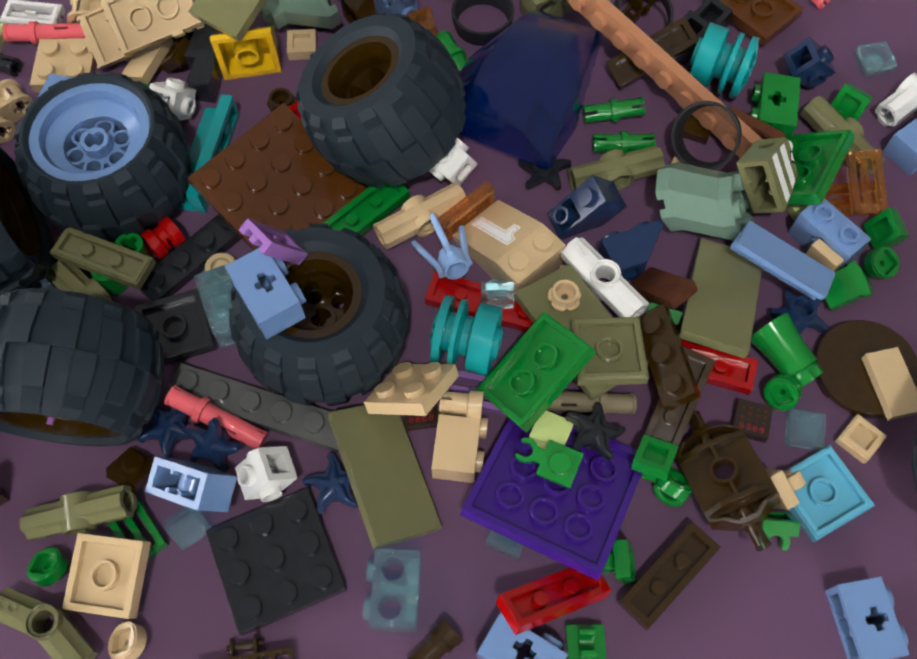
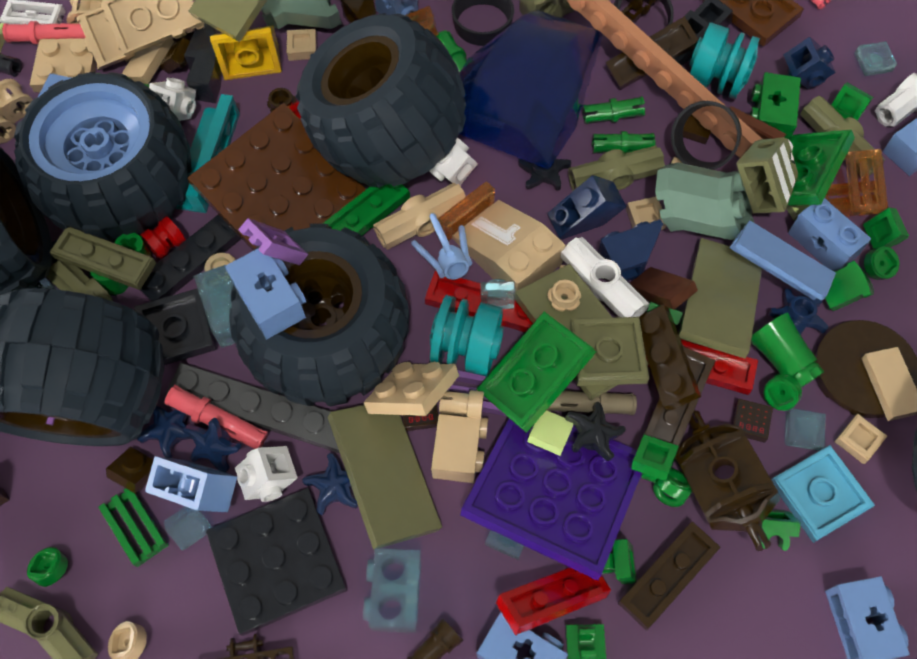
olive piece [20,485,137,541] -> none
tan plate [62,533,151,619] -> none
green plate [515,438,584,489] -> none
tan tile [765,468,807,510] -> none
tan tile [806,239,844,272] -> none
none -> tan tile [626,197,666,230]

